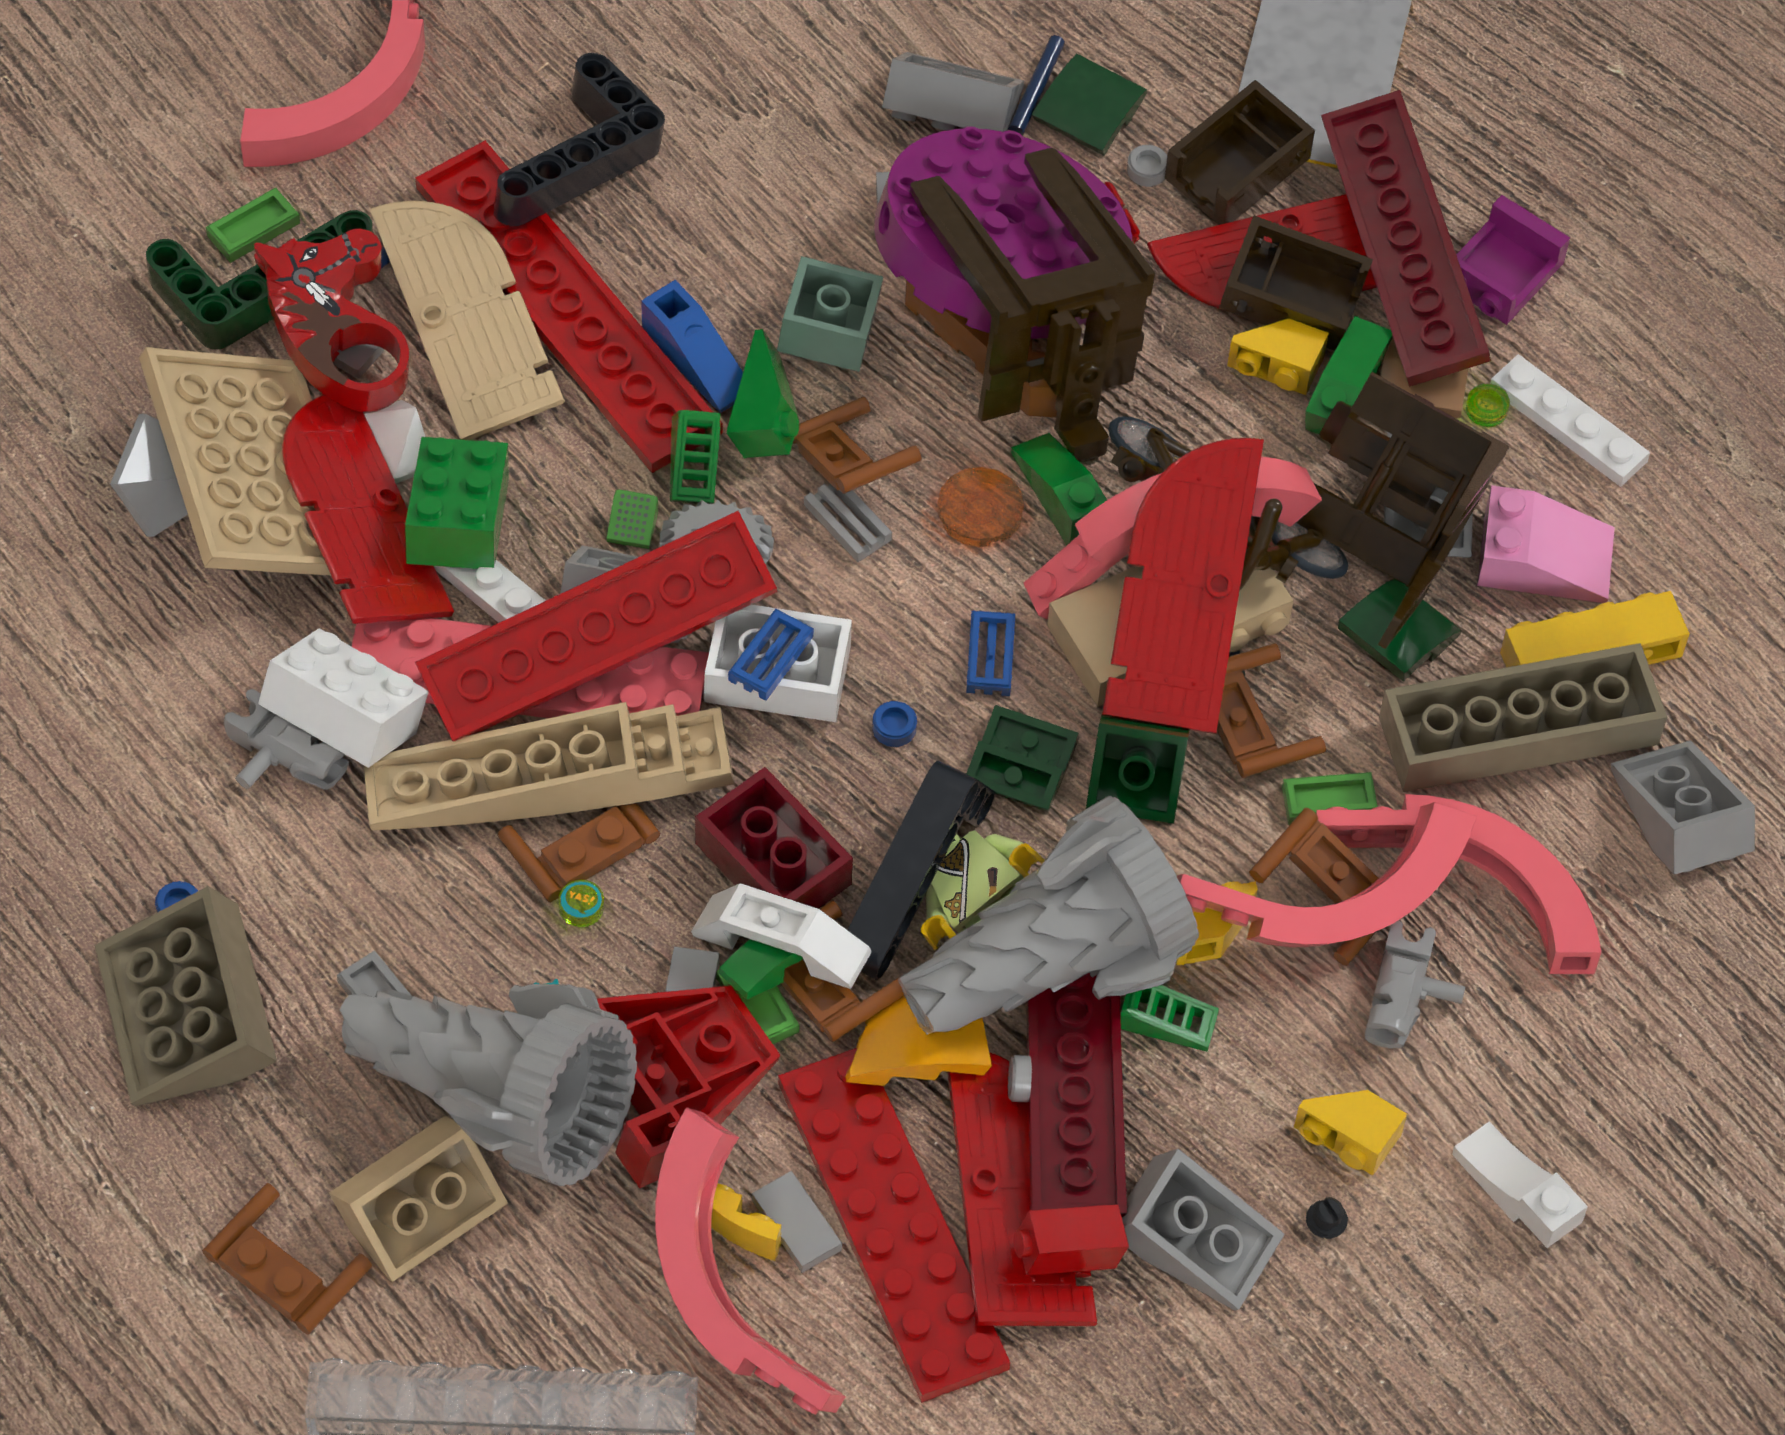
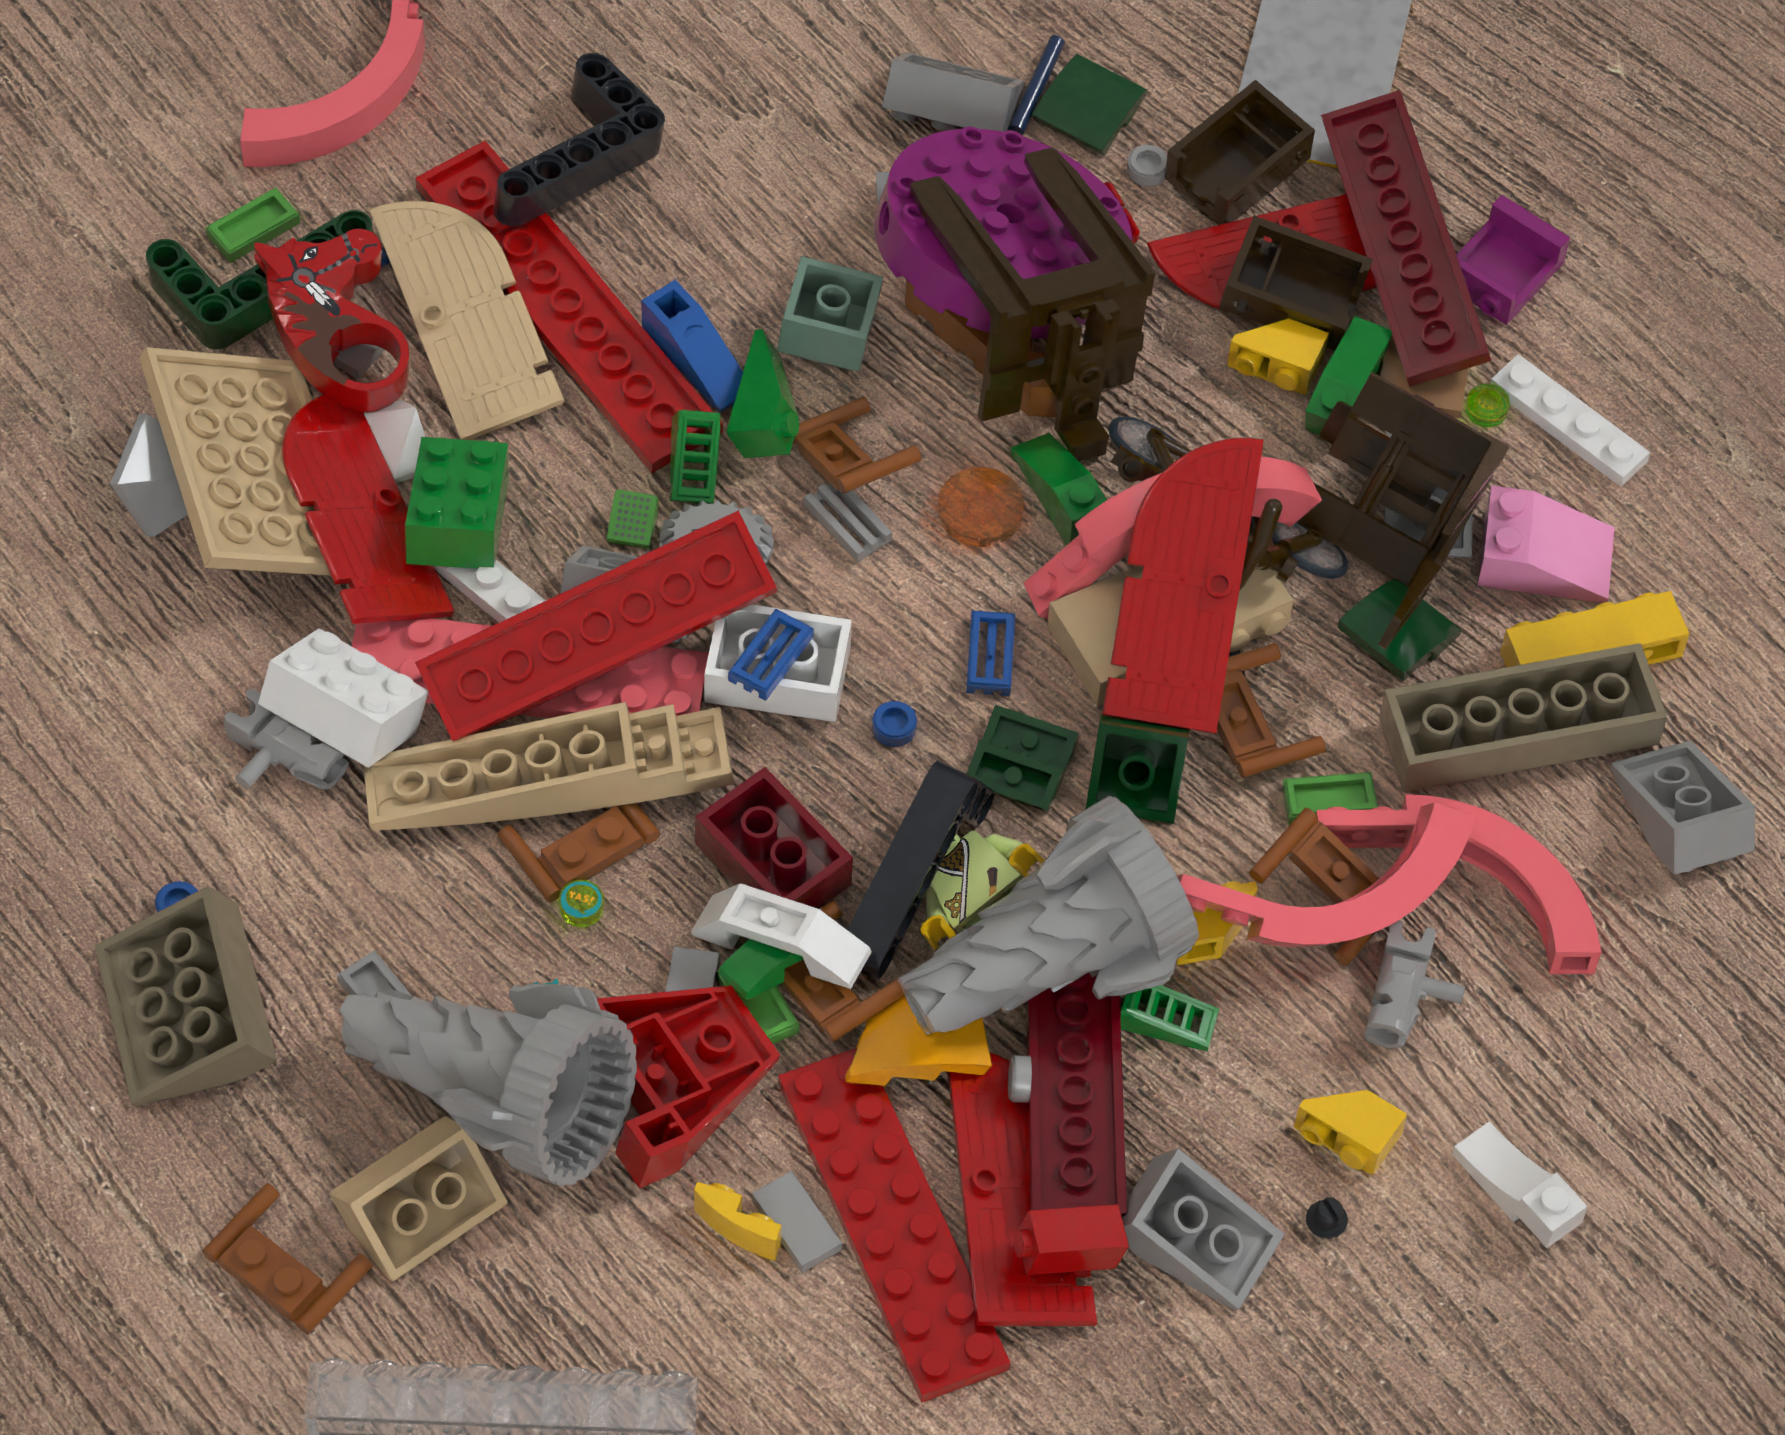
coral arch [655,1108,846,1415] -> none

